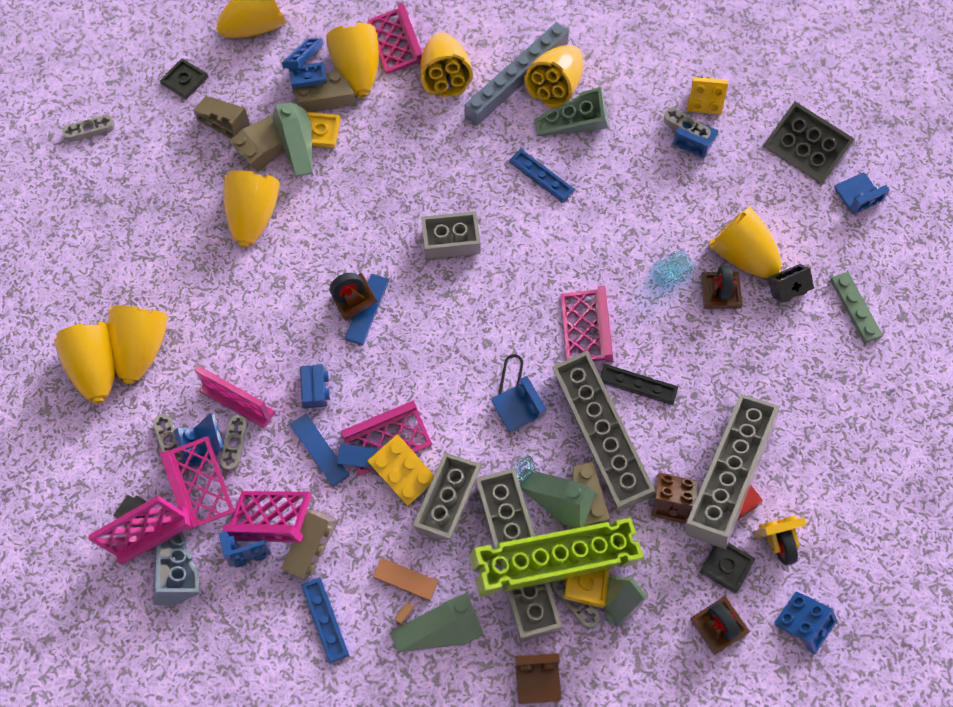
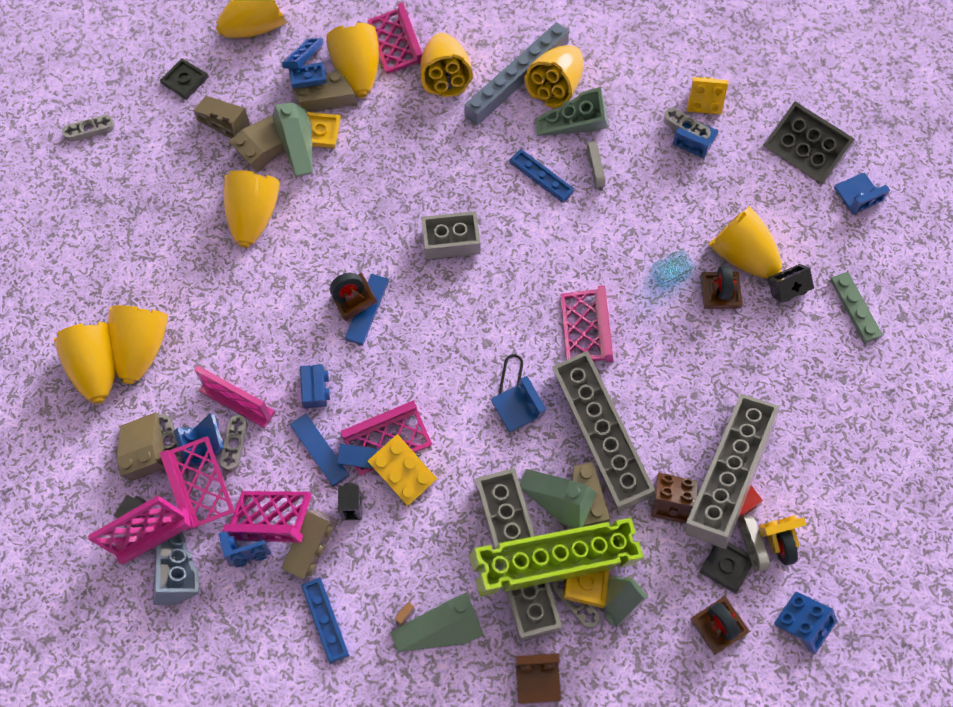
nougat tile [373,558,438,601] -> none
light grey slope [413,453,482,540] -> none
clear light blue tile [513,455,536,483] -> none
black tile [600,363,679,405] -> none
none -> dark tan slope [117,412,165,481]
none -> black brick [338,483,362,521]
none -> light grey beam [587,141,605,188]
none -> light grey beam [739,515,770,571]

